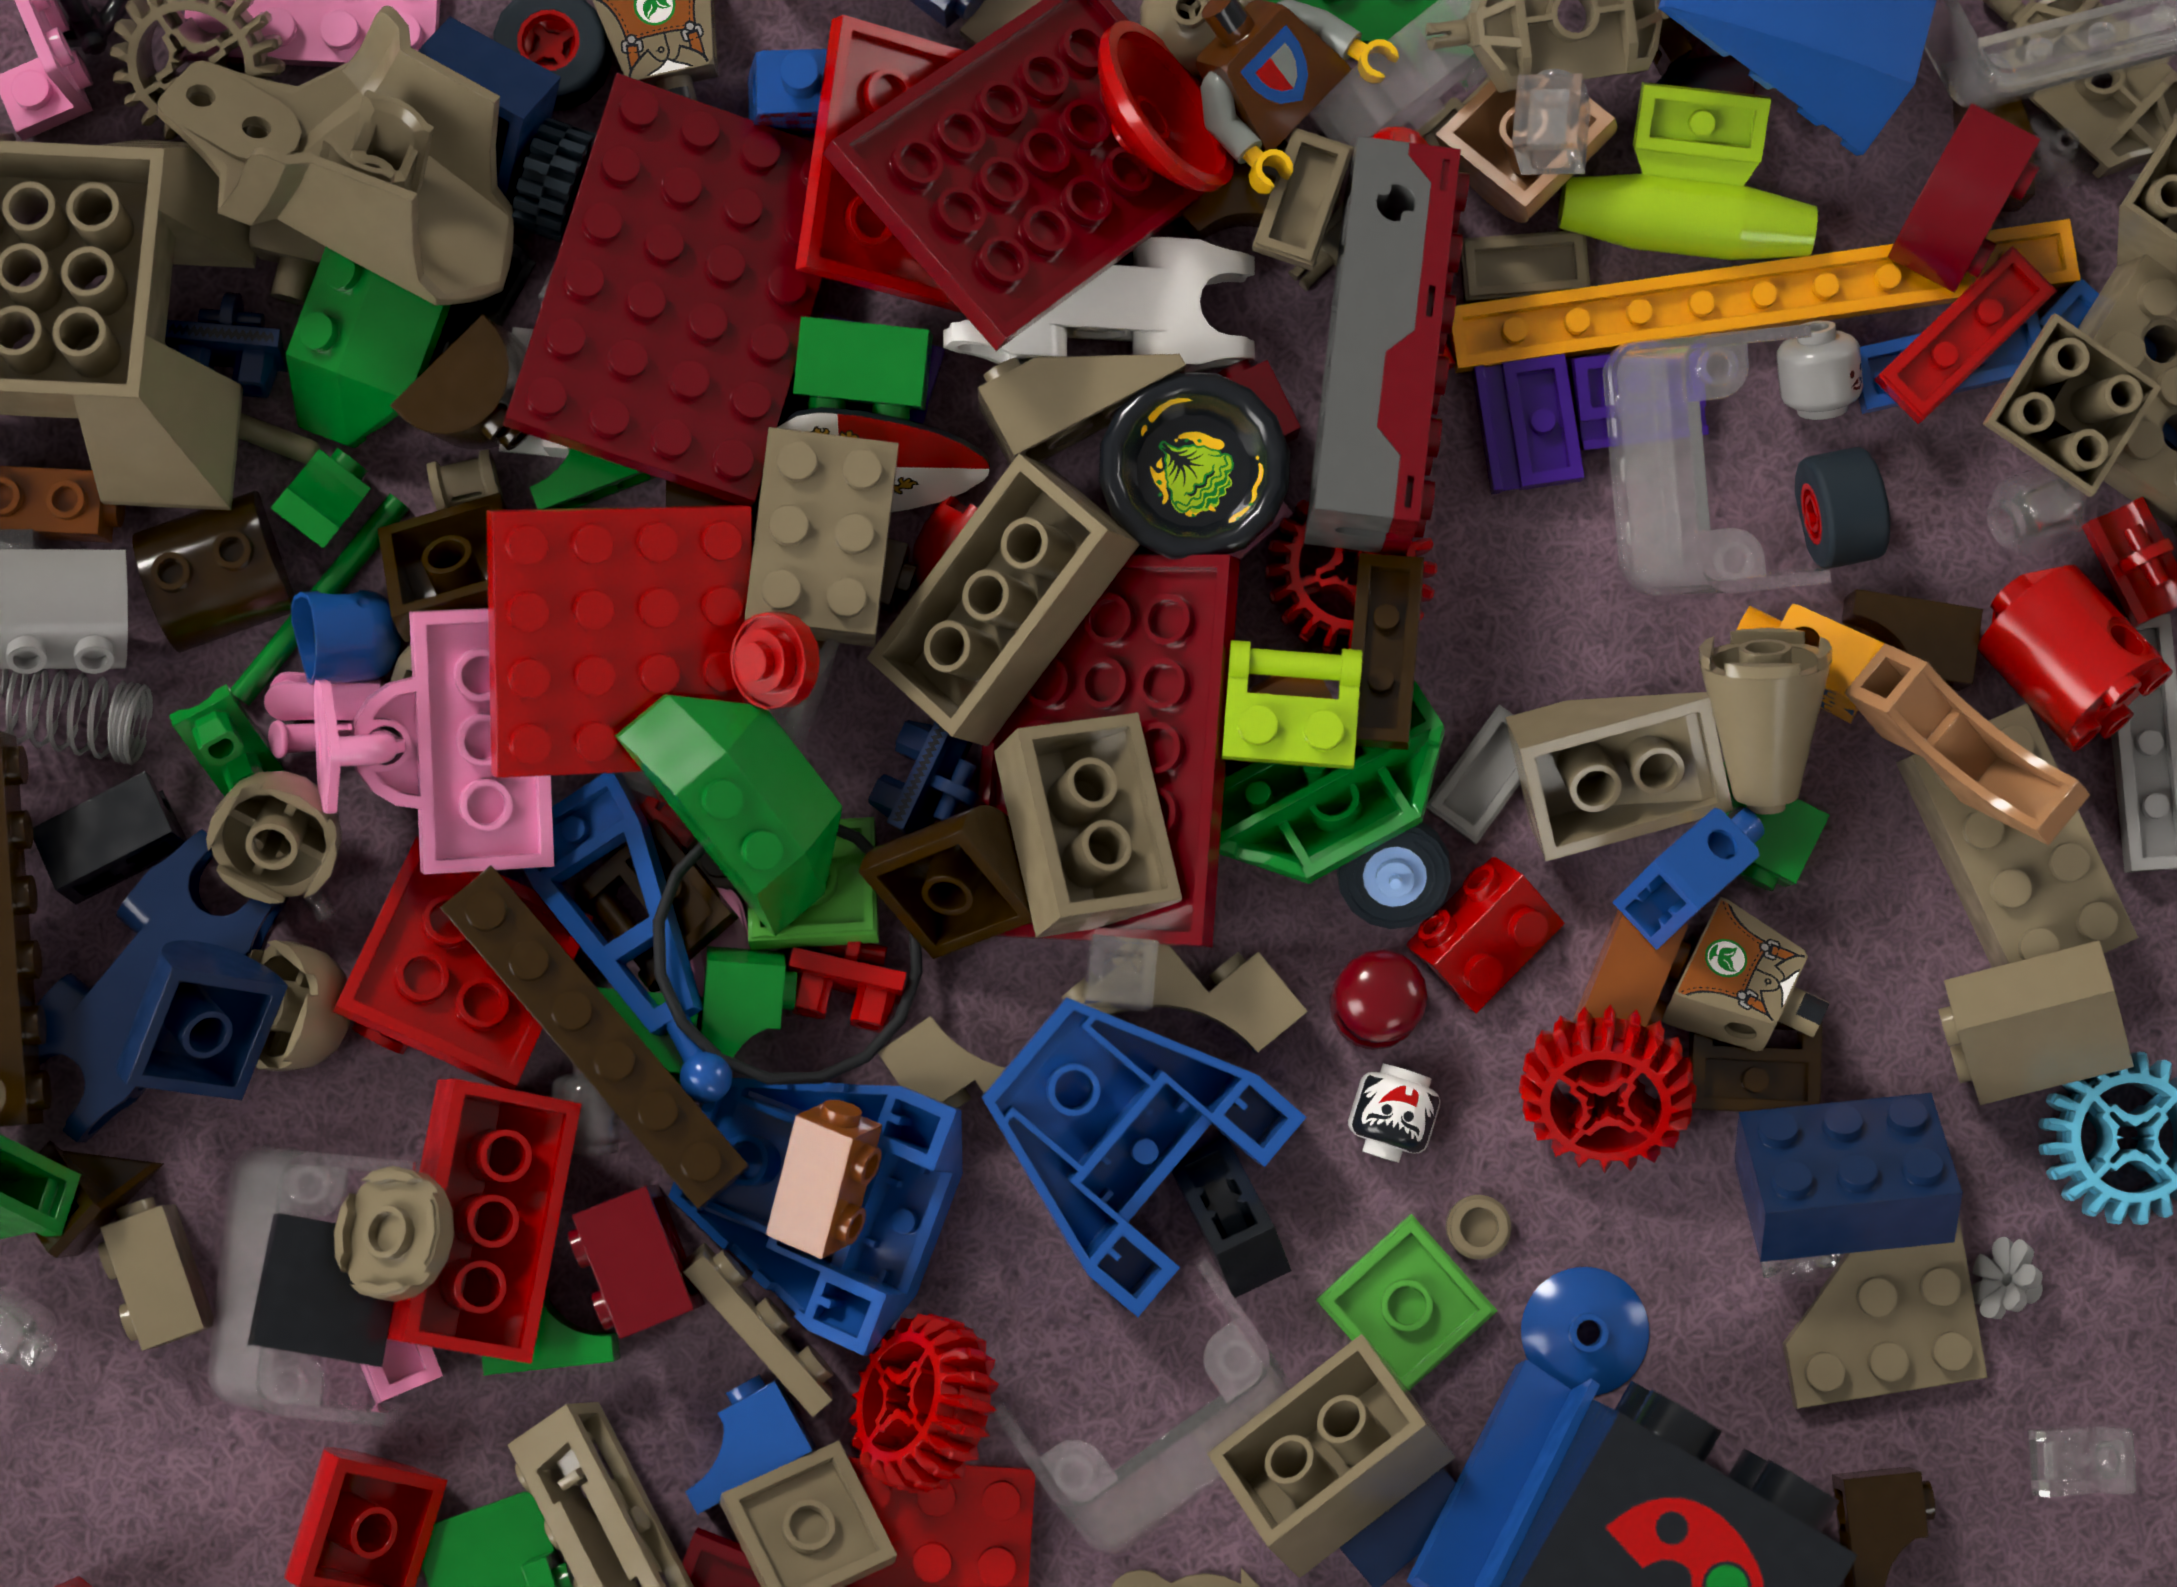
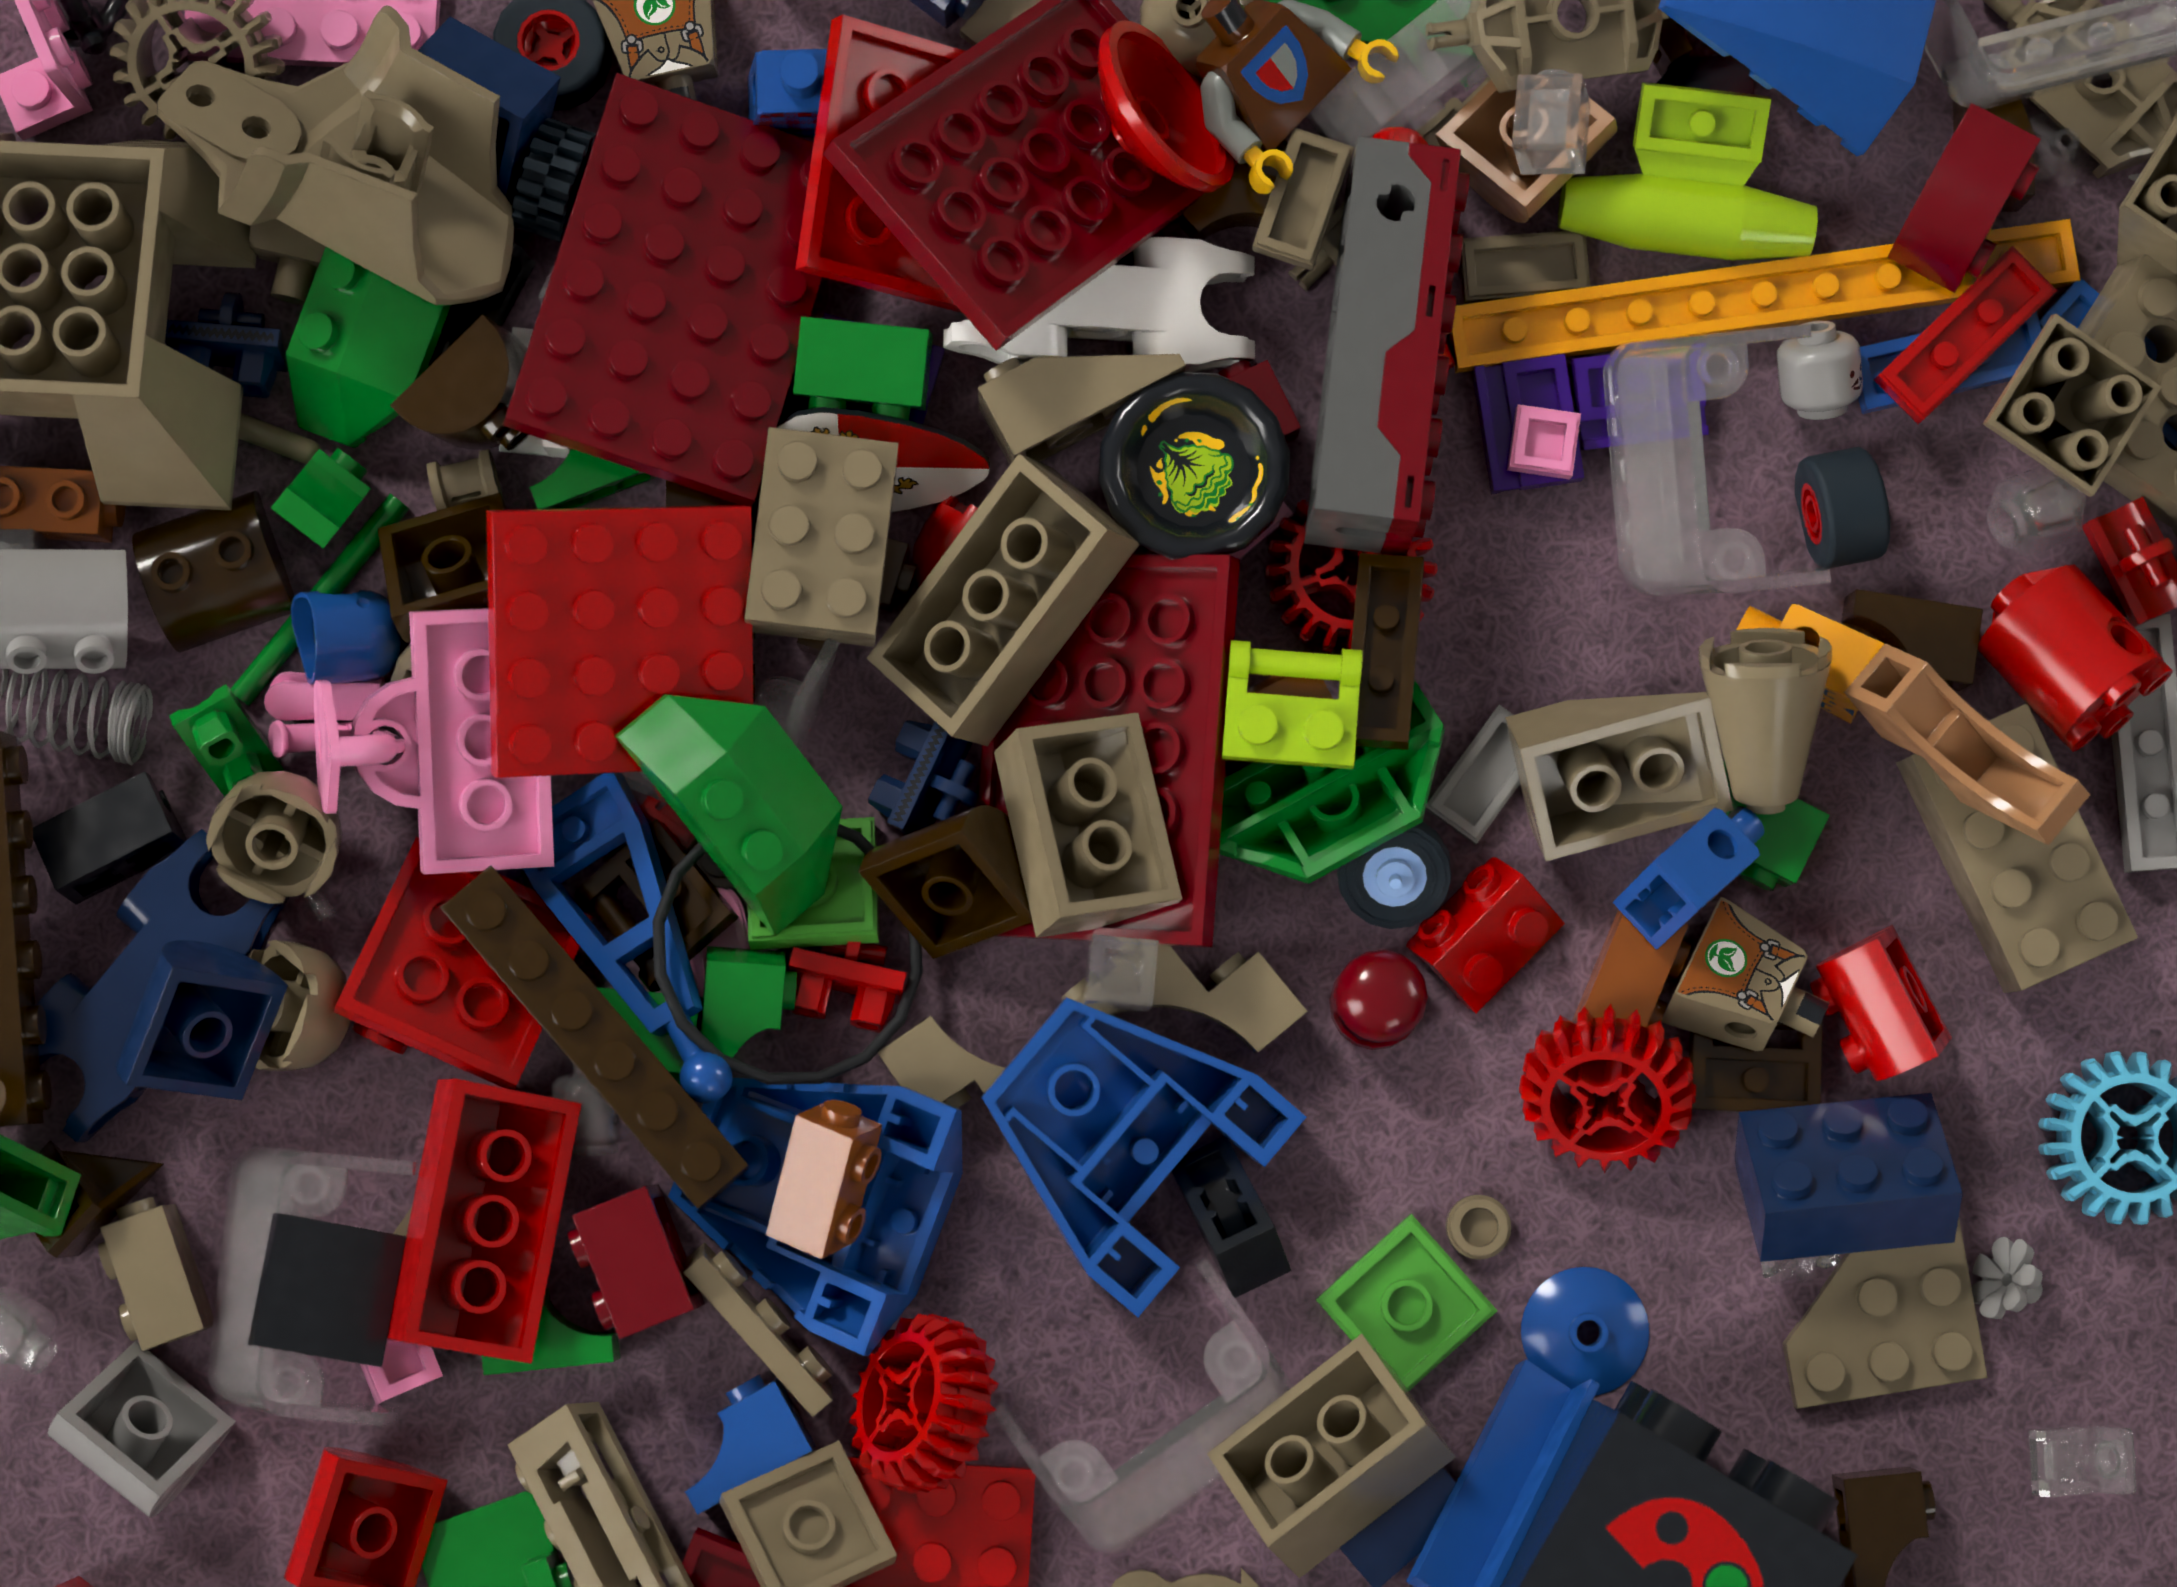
dark tan tile [334,1166,454,1302] -> none
red plate [730,612,820,710] -> none
head [1348,1063,1441,1163] -> none
dark tan brick [1938,940,2134,1105] -> none
none -> light grey brick [48,1341,236,1518]
none -> bright pink tile [1507,404,1581,480]
none -> red brick [1810,924,1952,1081]

